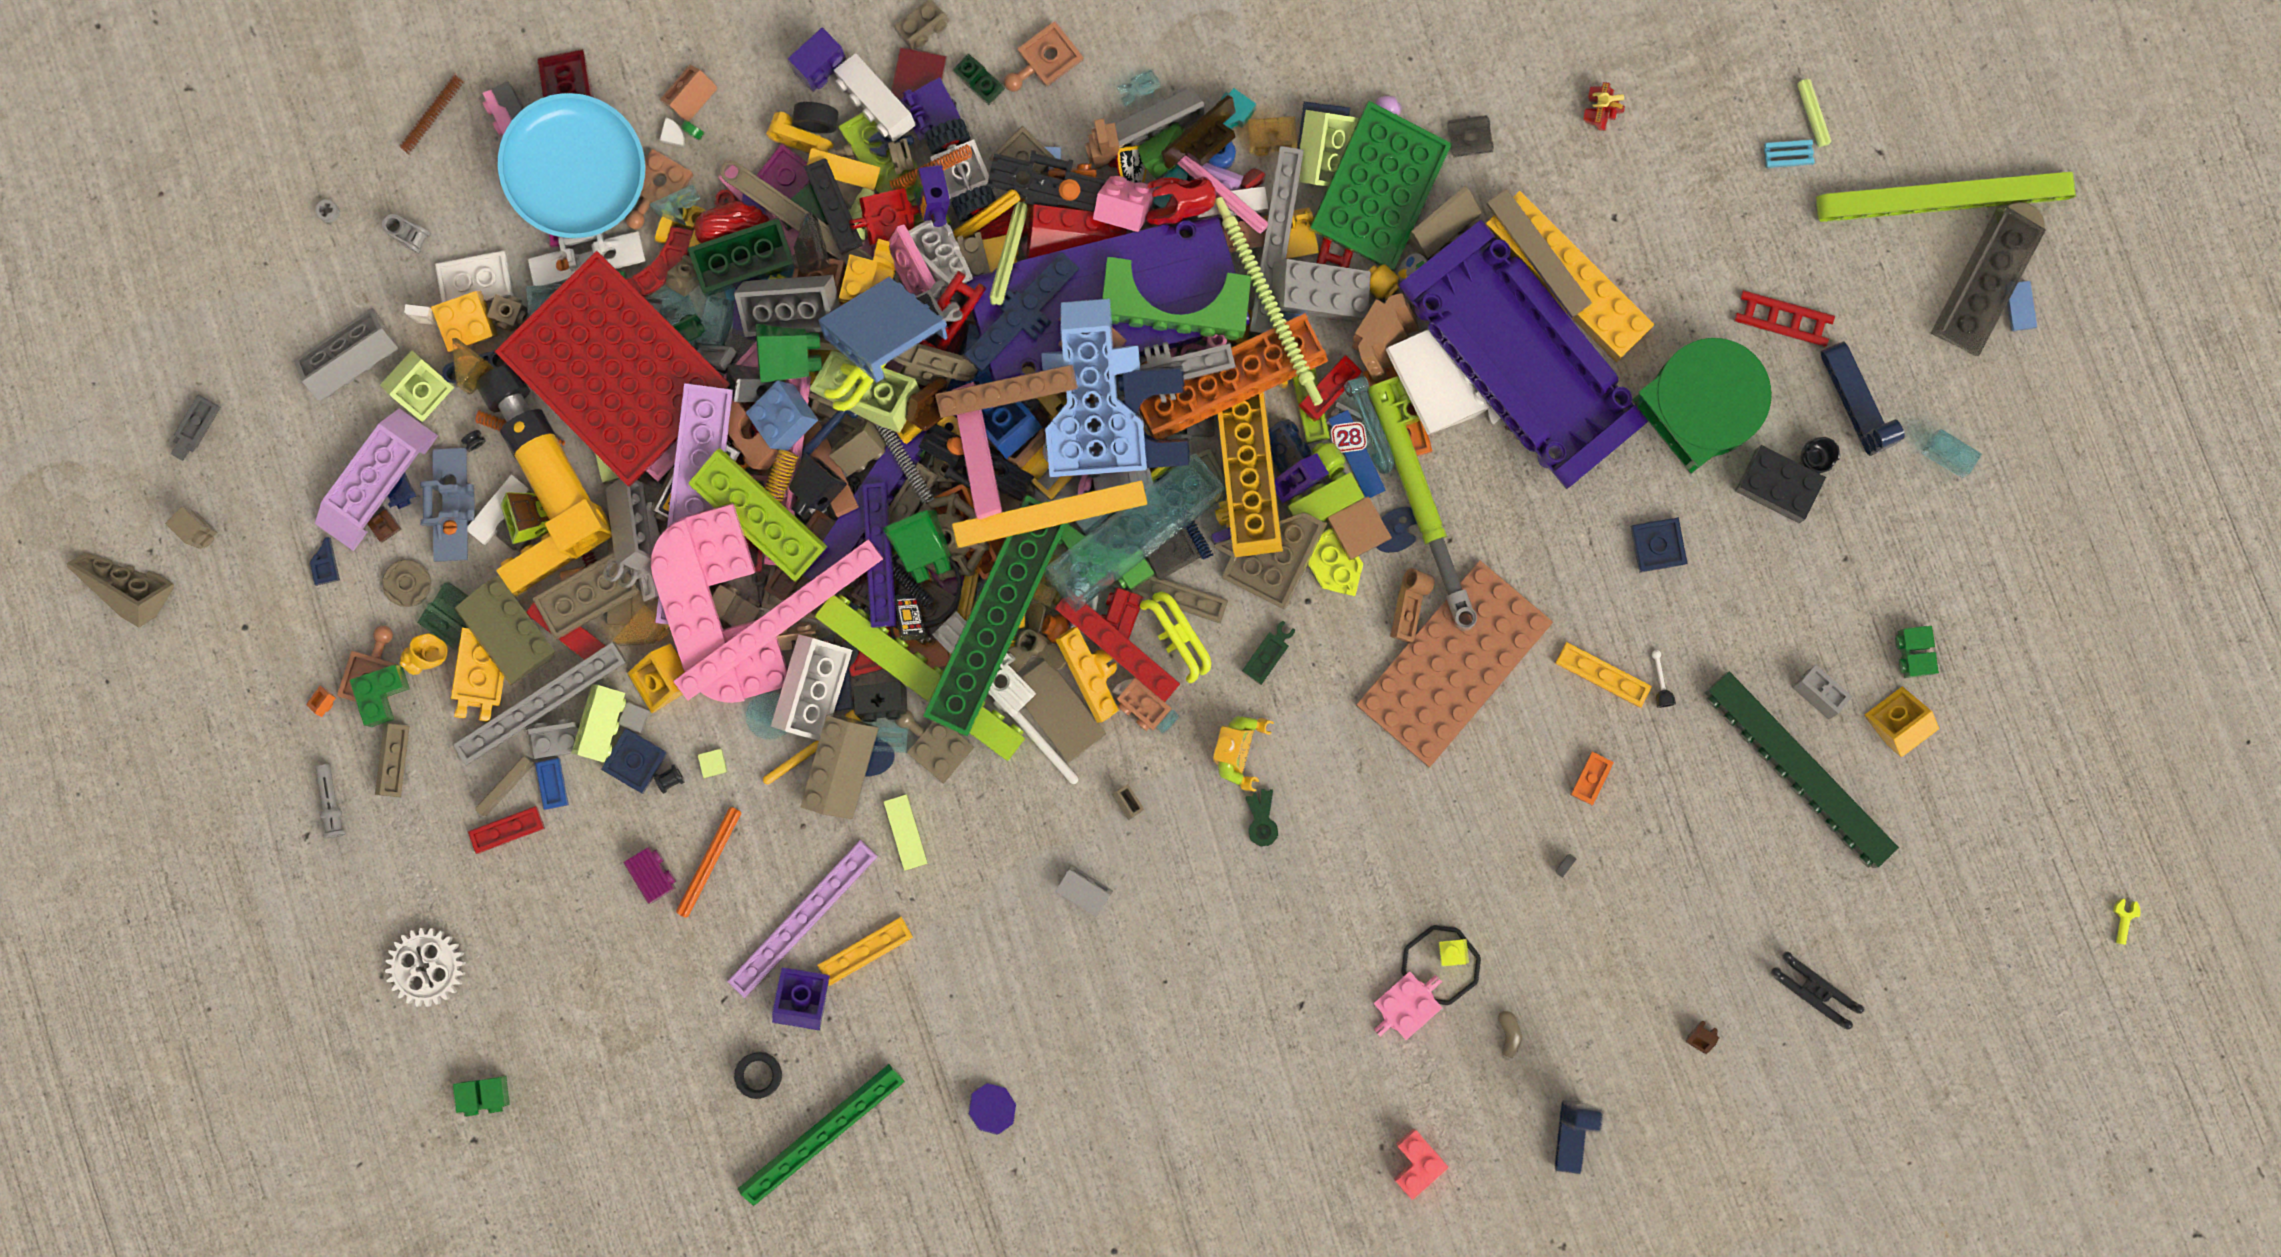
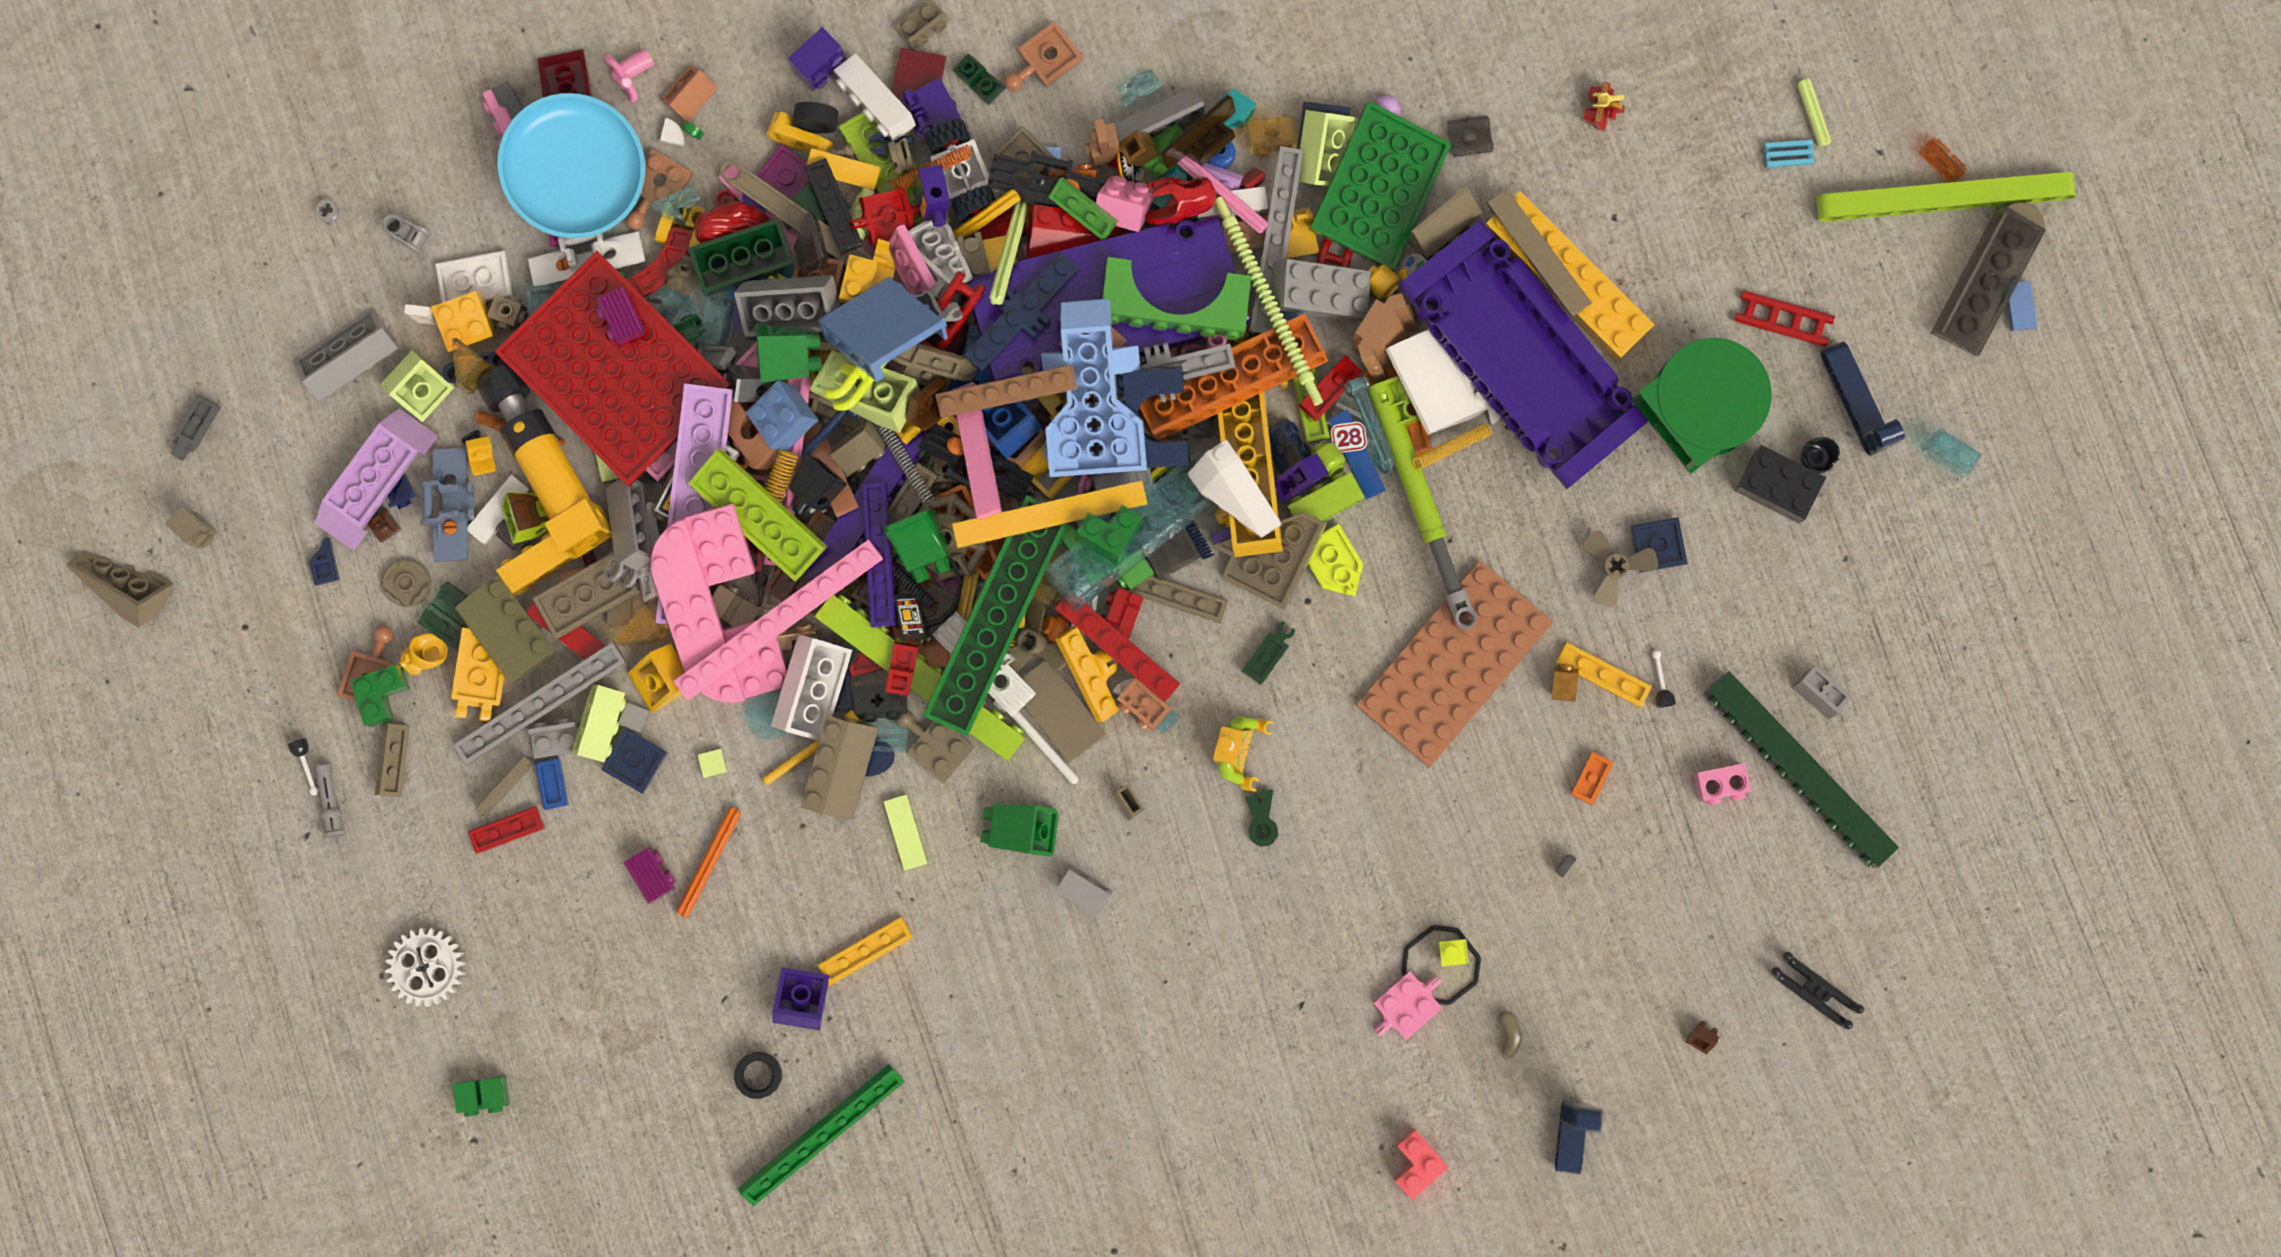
orange plate [306,685,336,717] -> none
dark orange piece [400,73,464,155] -> none
black bush [653,764,685,794] -> none
lavender tile [727,840,878,998] -> none
dark purple piece [968,1083,1016,1135] -> none
neon yellow piece [1140,591,1211,683] -> none
medium nougat tile [1326,496,1392,561] -> none
dark blue piece [1376,507,1417,553] -> none
medium nougat plate [1390,568,1435,643] -> none
yellow slope [1864,686,1939,757] -> none
green piece [1895,626,1939,678] -> none
neon yellow bar [2113,899,2141,945] -> none
none -> hinge [287,738,319,796]
none -> yellow bracket [466,436,496,476]
none -> magenta brick [596,287,646,345]
none -> bright pink piece [604,49,655,103]
none -> red slope [885,641,919,696]
none -> green hips [980,804,1059,857]
none -> bright green tile [1048,177,1118,240]
none -> green brick [1075,505,1143,565]
none -> pearl gold brick [1119,130,1160,167]
none -> white wedge [1188,440,1281,538]
none -> yellow piece [1413,423,1492,470]
none -> pearl gold brick [1551,664,1579,702]
none -> dark tan piece [1583,531,1658,607]
none -> bright pink brick [1694,763,1751,805]
none -> clear orange hinge [1918,137,1967,183]

